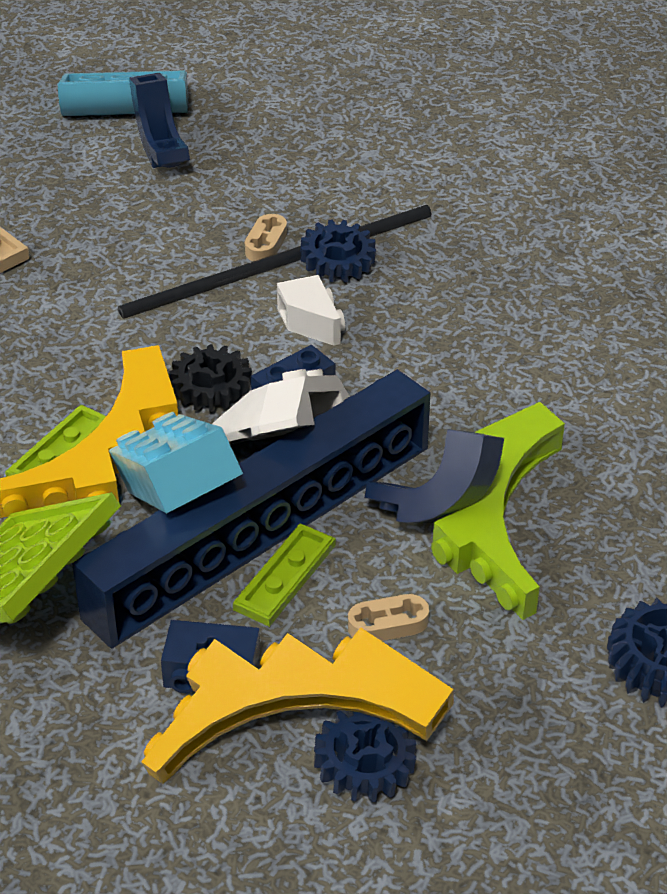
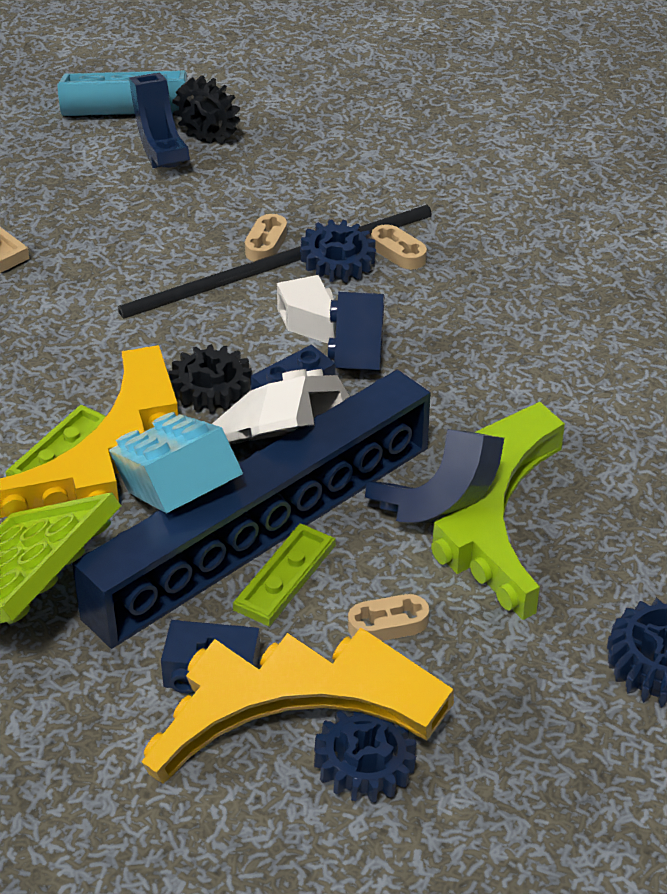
none -> black gear [172,76,241,144]
none -> dark blue brick [328,291,385,371]
none -> tan beam [371,225,427,270]

